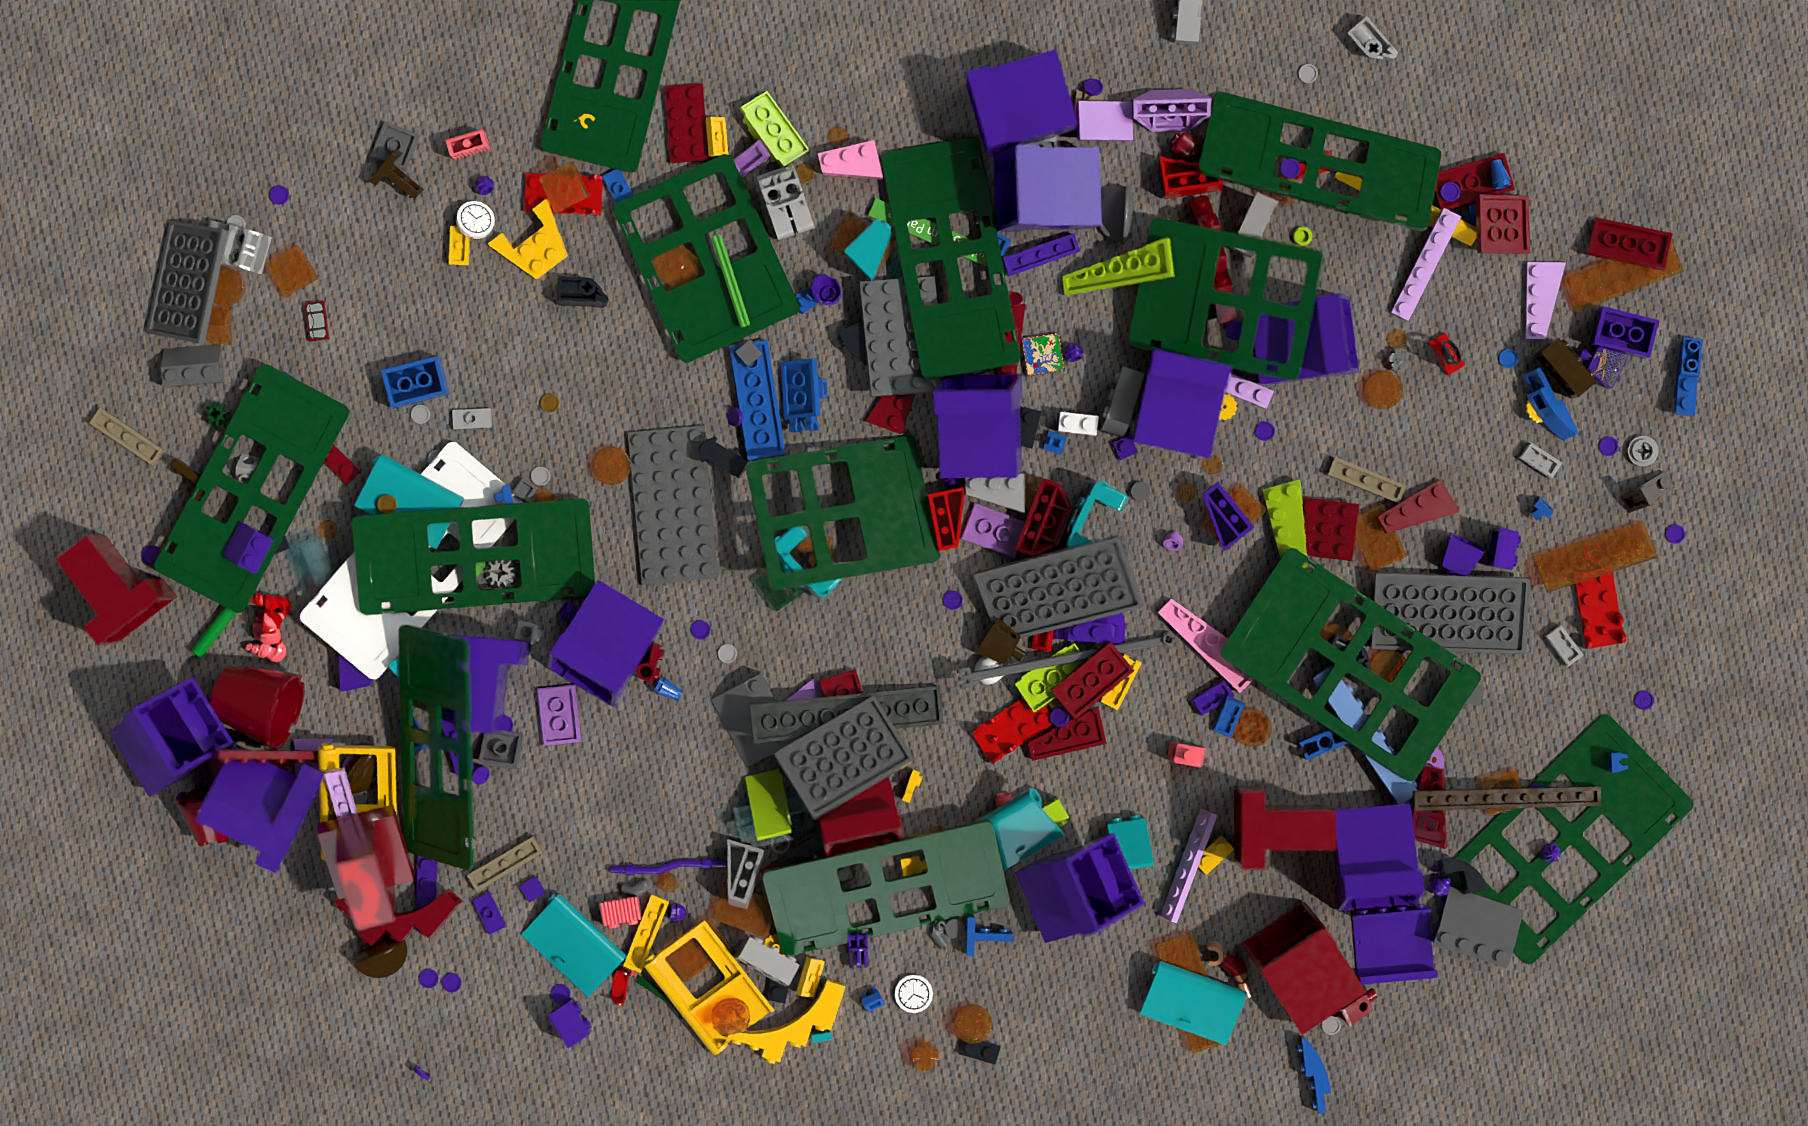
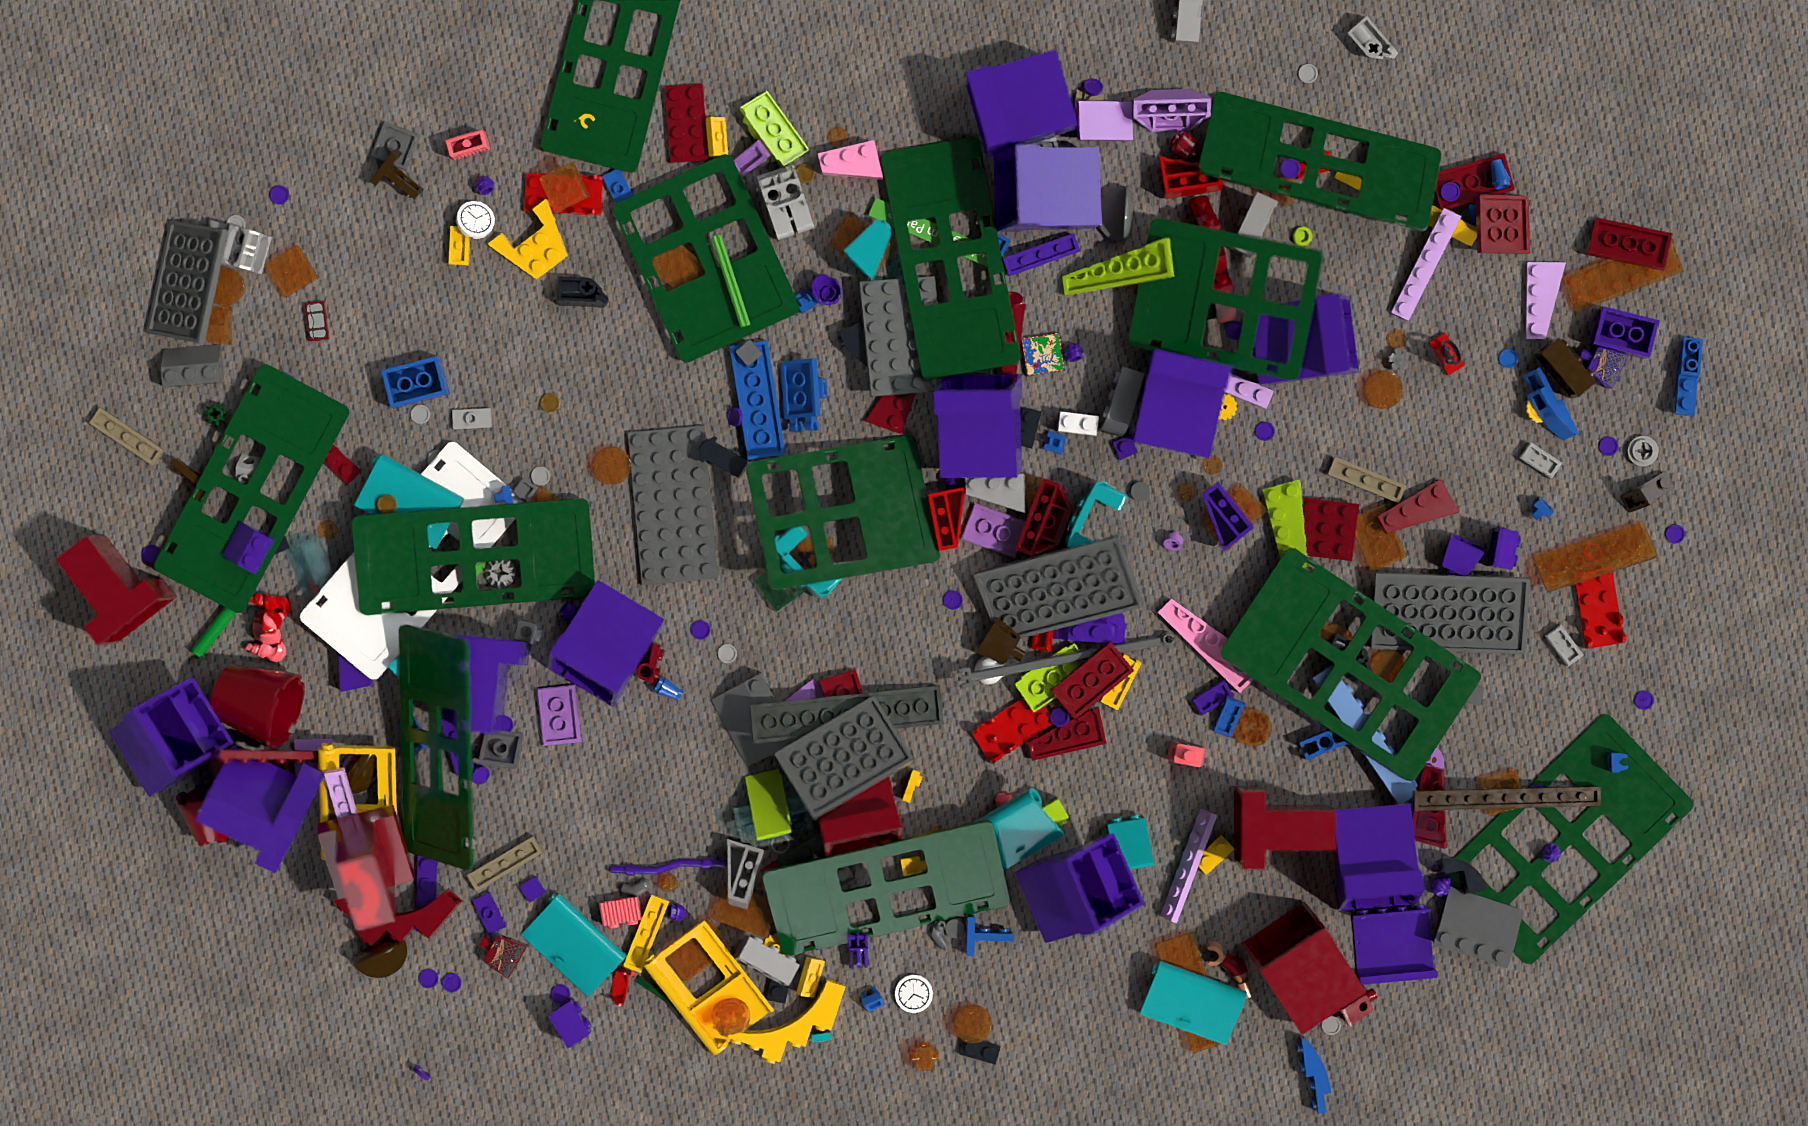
none -> torso [479,934,528,979]

